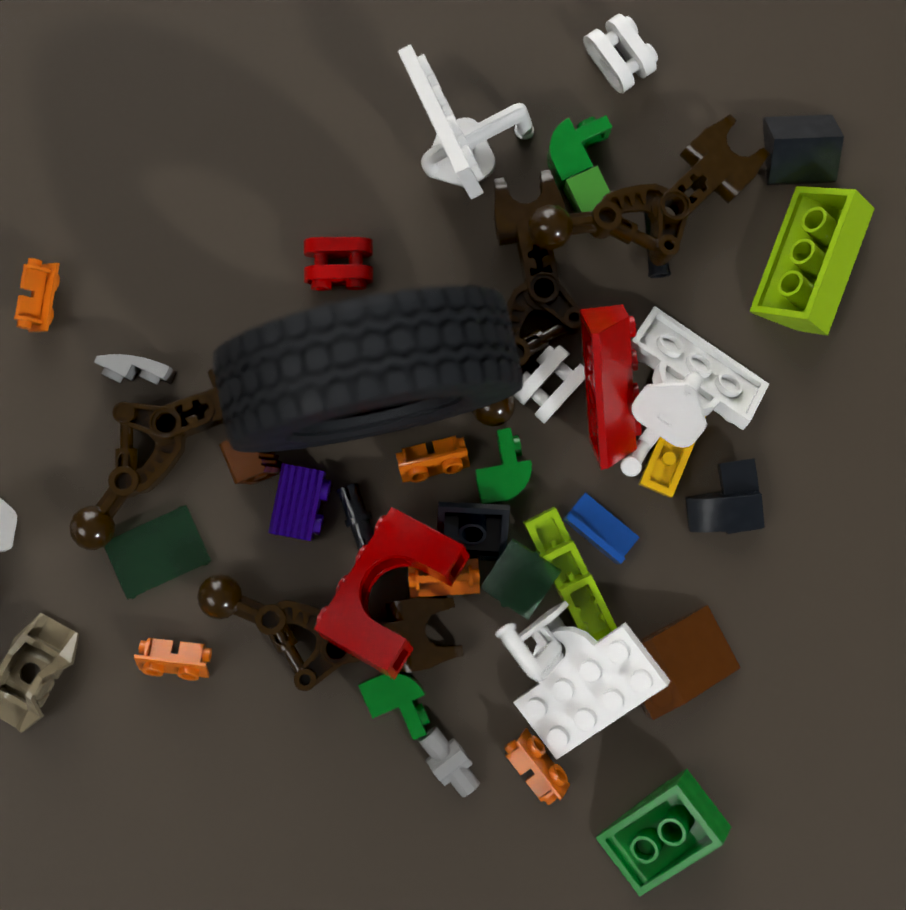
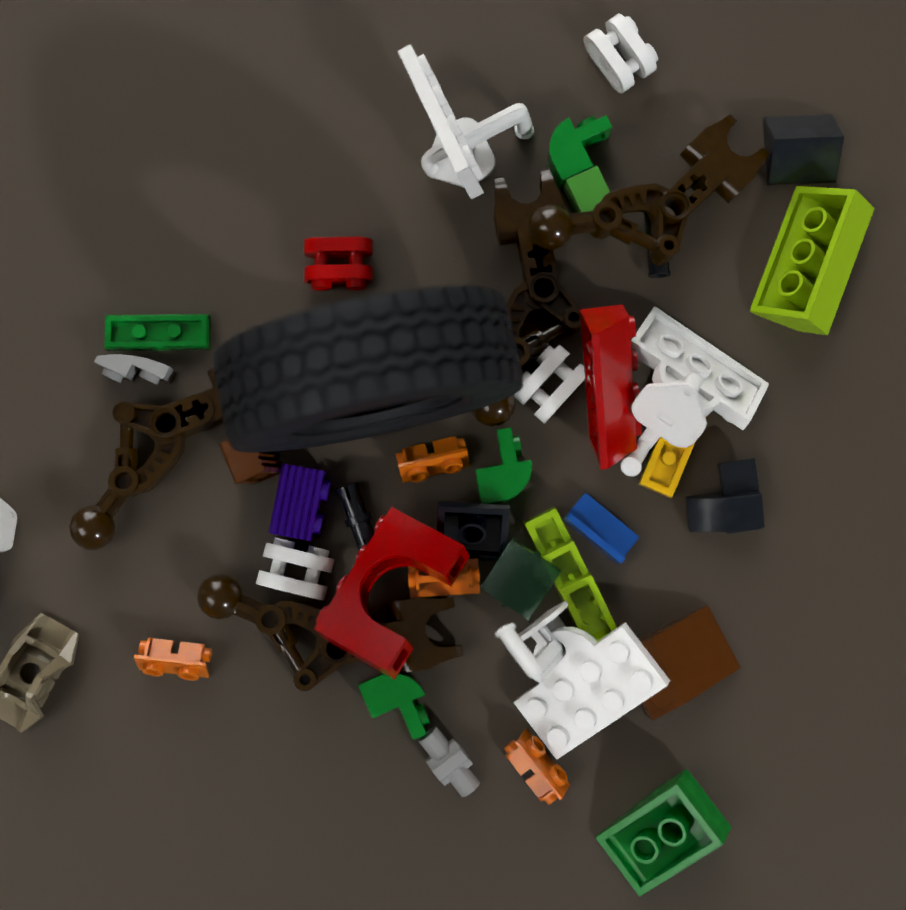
orange hinge [14,258,60,332] -> none
clear green piece [104,505,212,600] -> none
none -> green tile [104,314,211,351]
none -> white brick [256,537,335,601]

